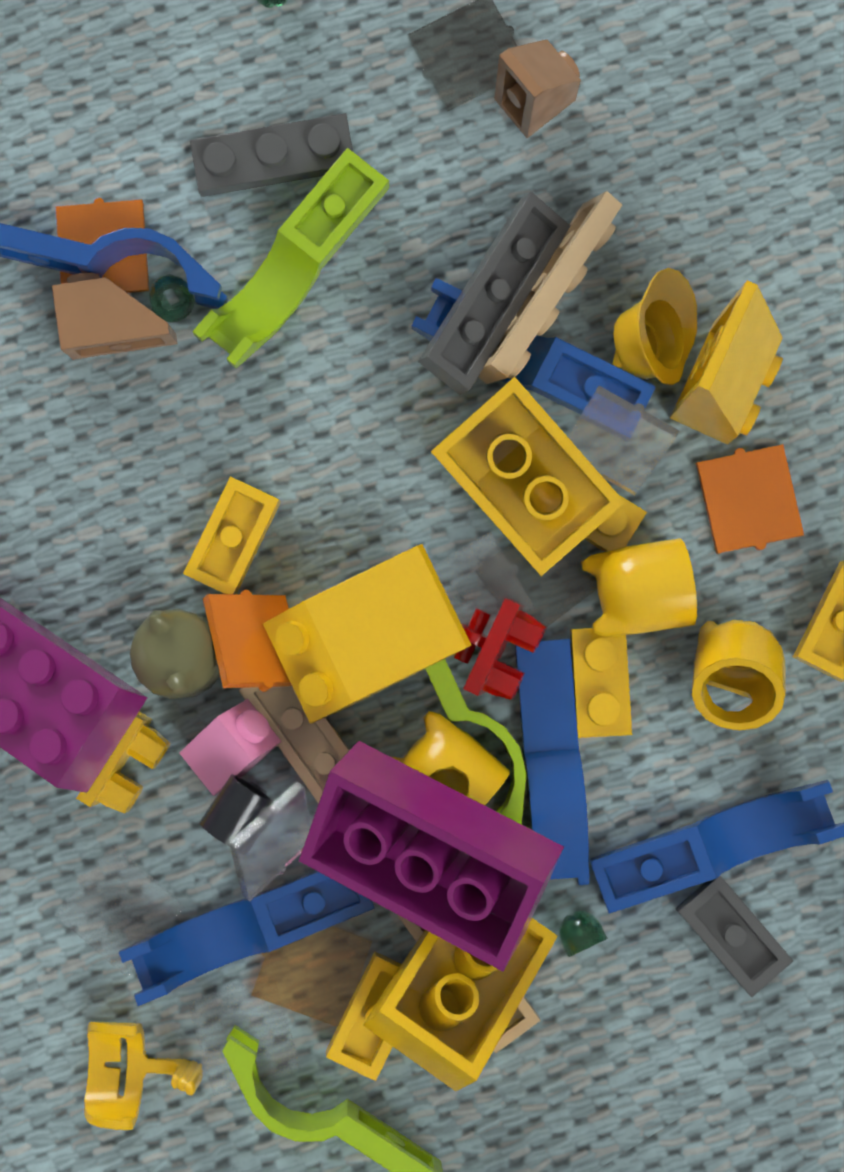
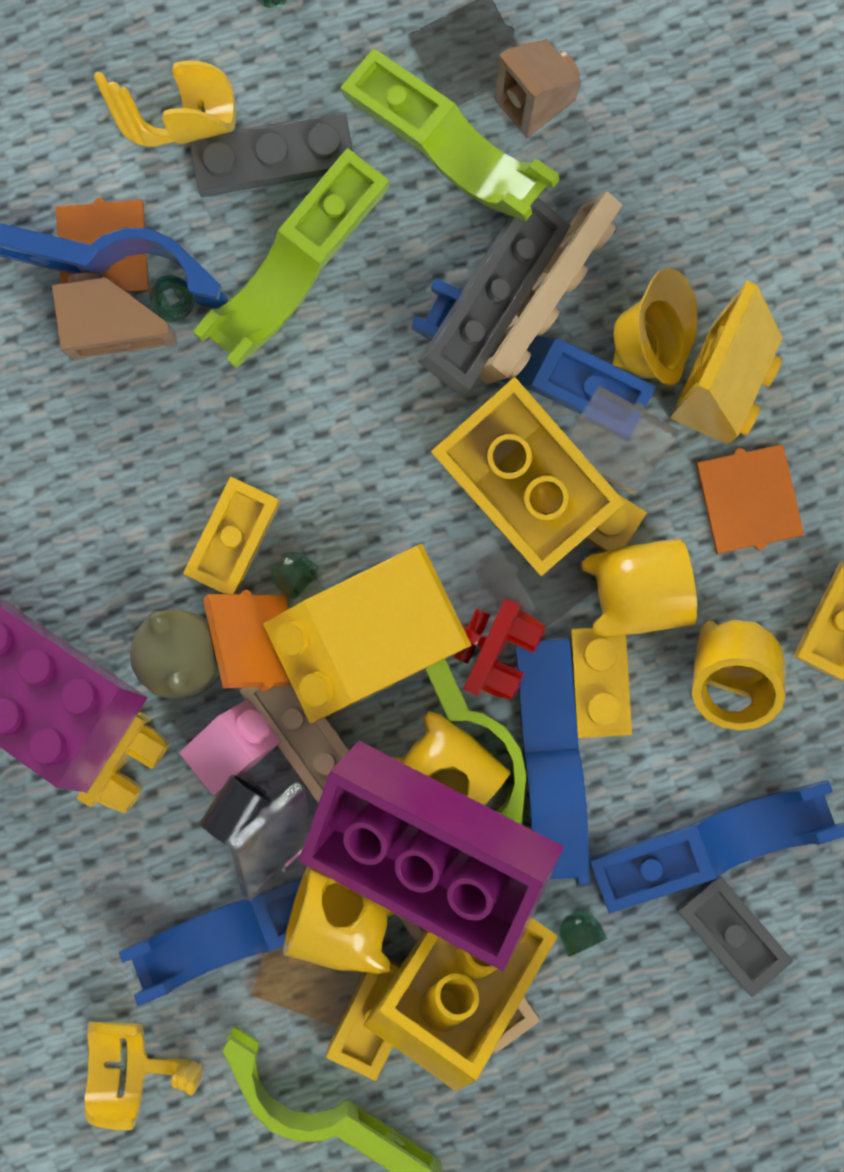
none -> yellow helmet [94,61,236,147]
none -> clear green hinge [271,552,318,599]
none -> yellow piece [283,866,395,974]
none -> lime piece [340,48,560,222]

